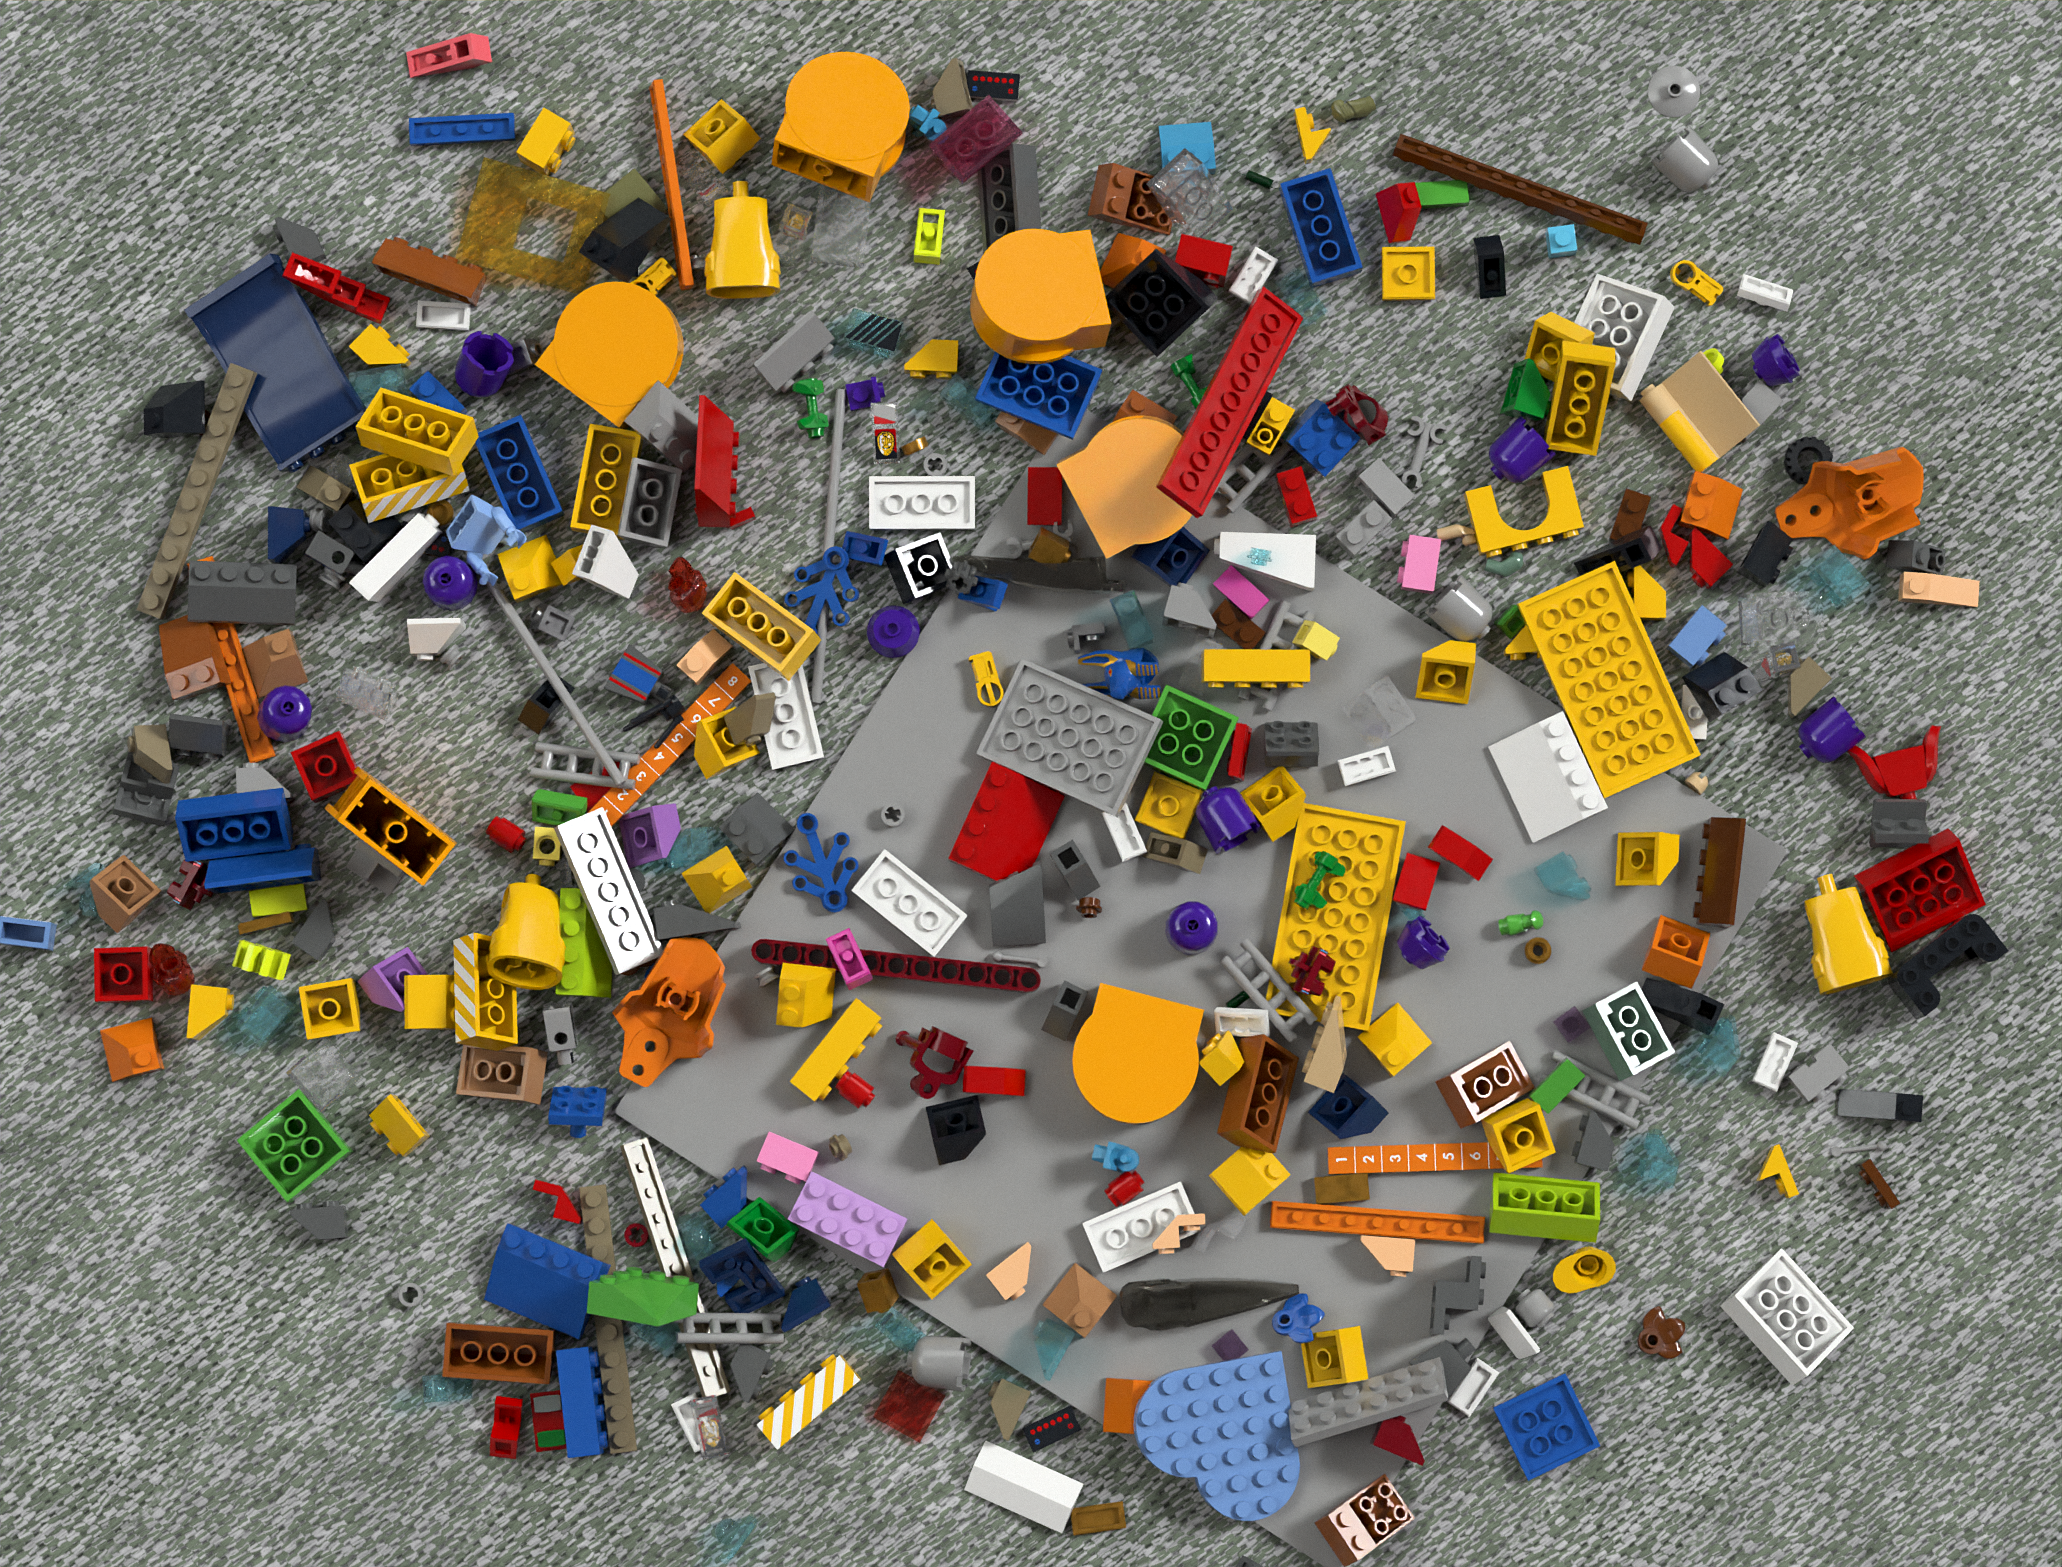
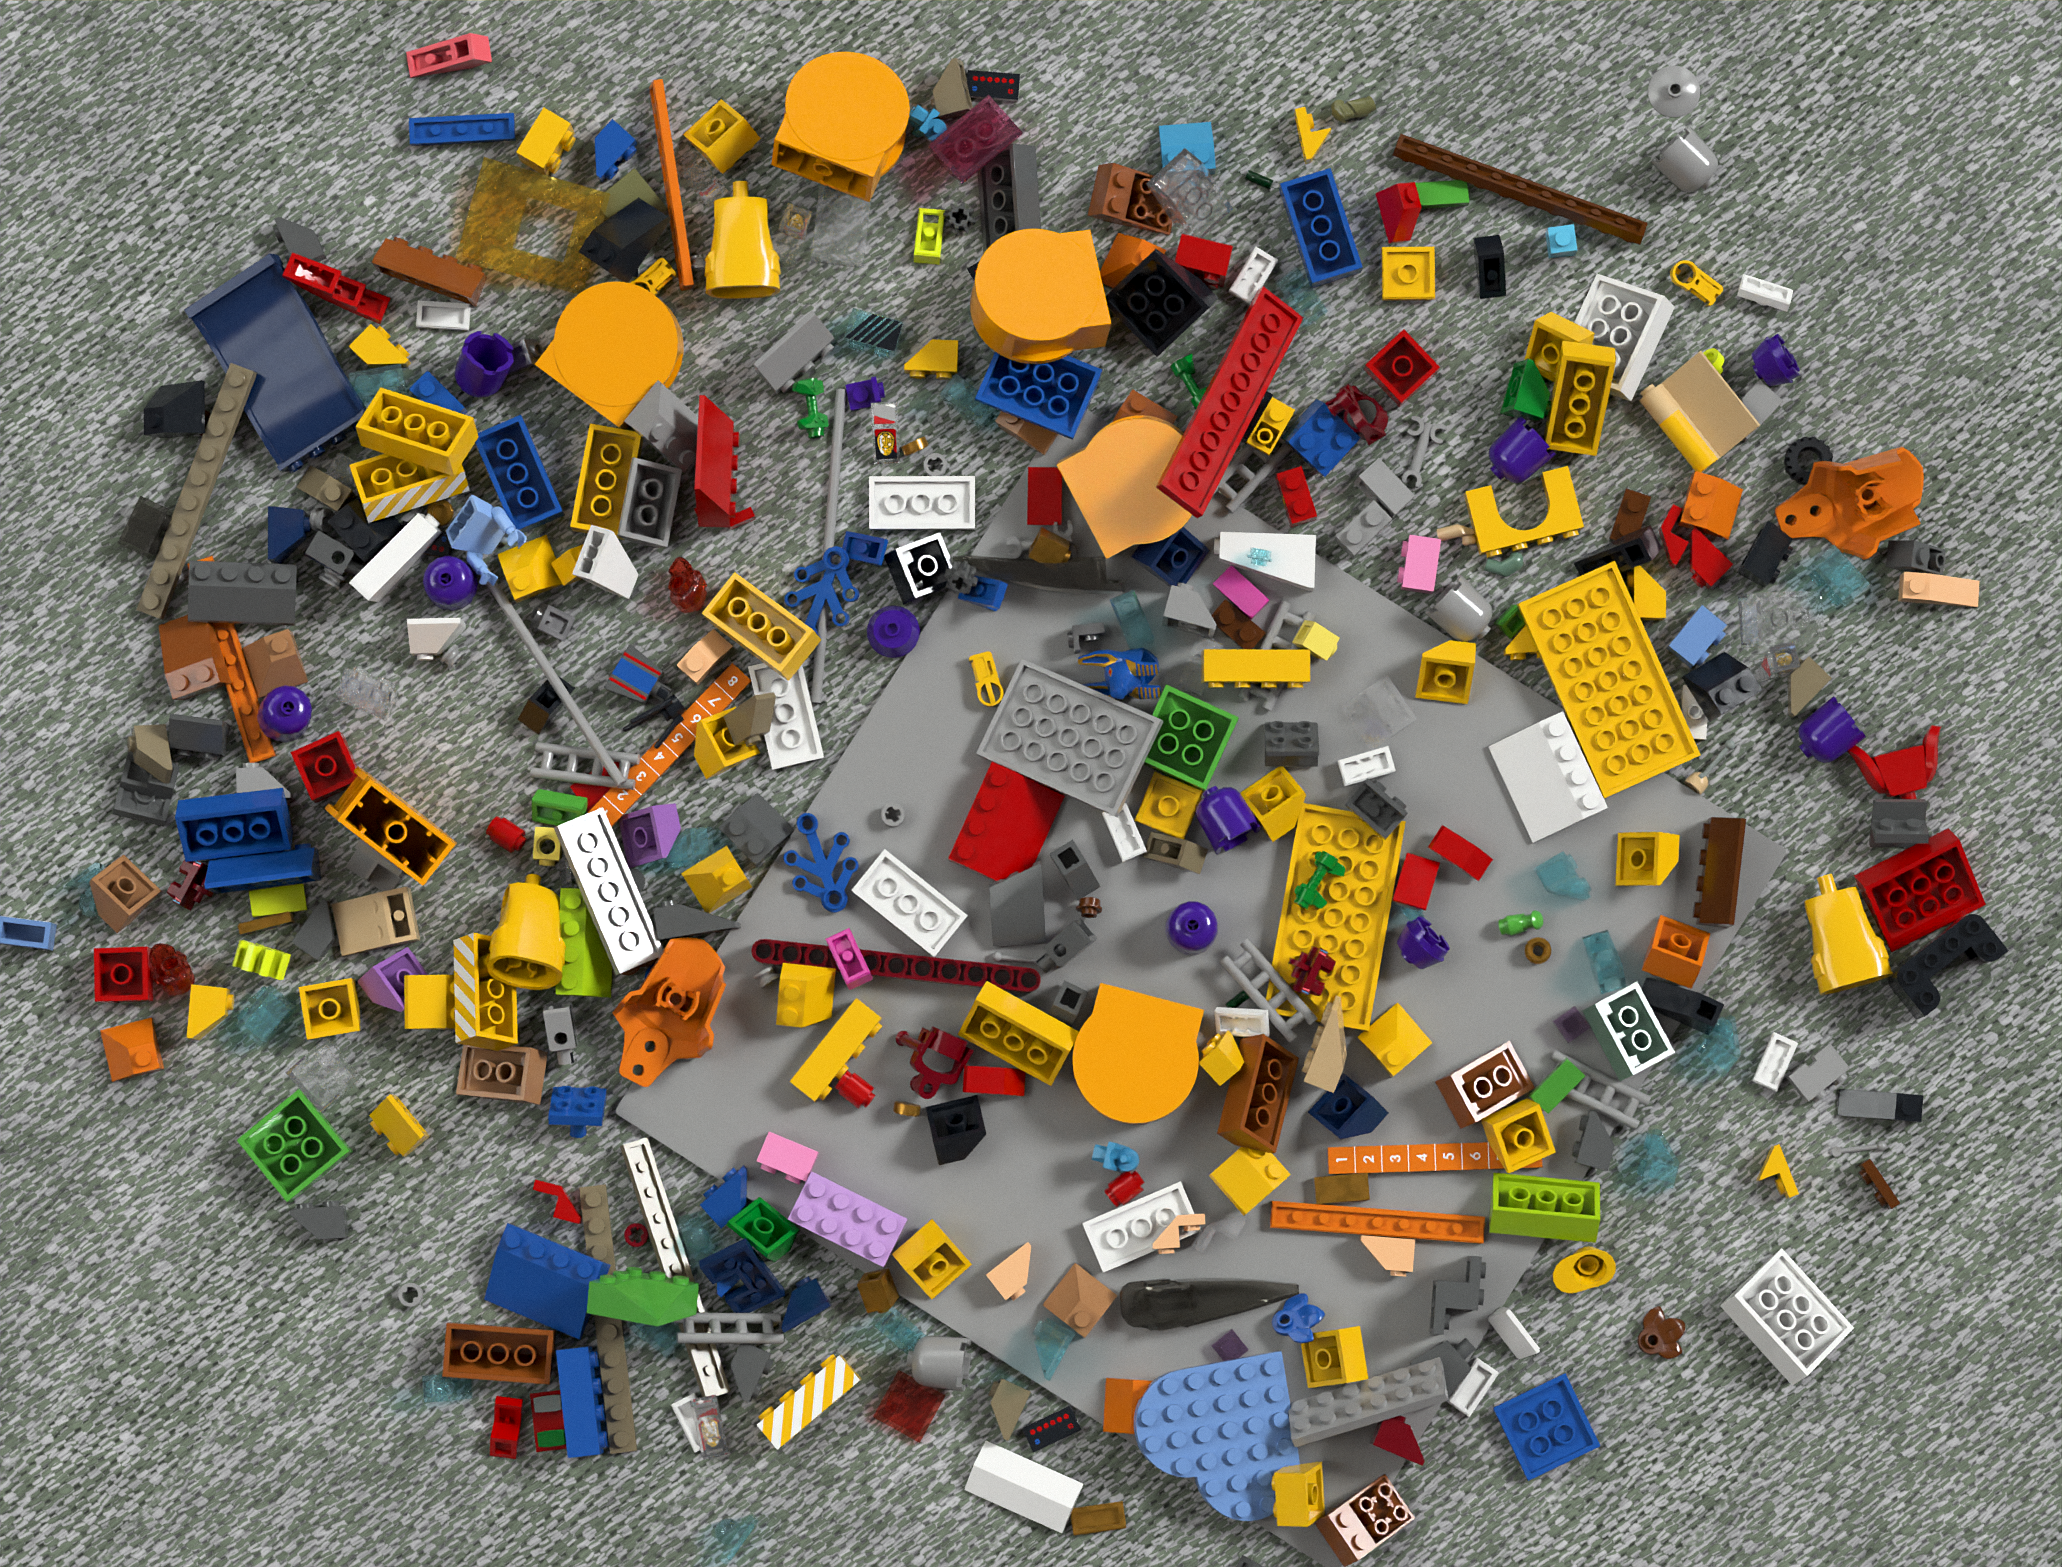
dark tan plate [829,1134,852,1161] -> none
red plate [1227,723,1252,781] -> none
light grey head [1515,1289,1555,1329] -> none
none -> clear smoke brick [117,496,172,560]
none -> tan slope [332,887,421,956]
none -> blue slope [595,119,637,182]
none -> pearl gold tile [893,1101,921,1117]
none -> dark grey gear [943,202,976,236]
none -> yellow brick [958,981,1079,1086]
none -> dark grey torso [1036,918,1097,973]
none -> yellow slope [1272,1462,1325,1527]
none -> dark grey bracket [1345,778,1408,840]
none -> red brick [1364,329,1440,408]
none -> clear light blue slope [1582,930,1627,994]

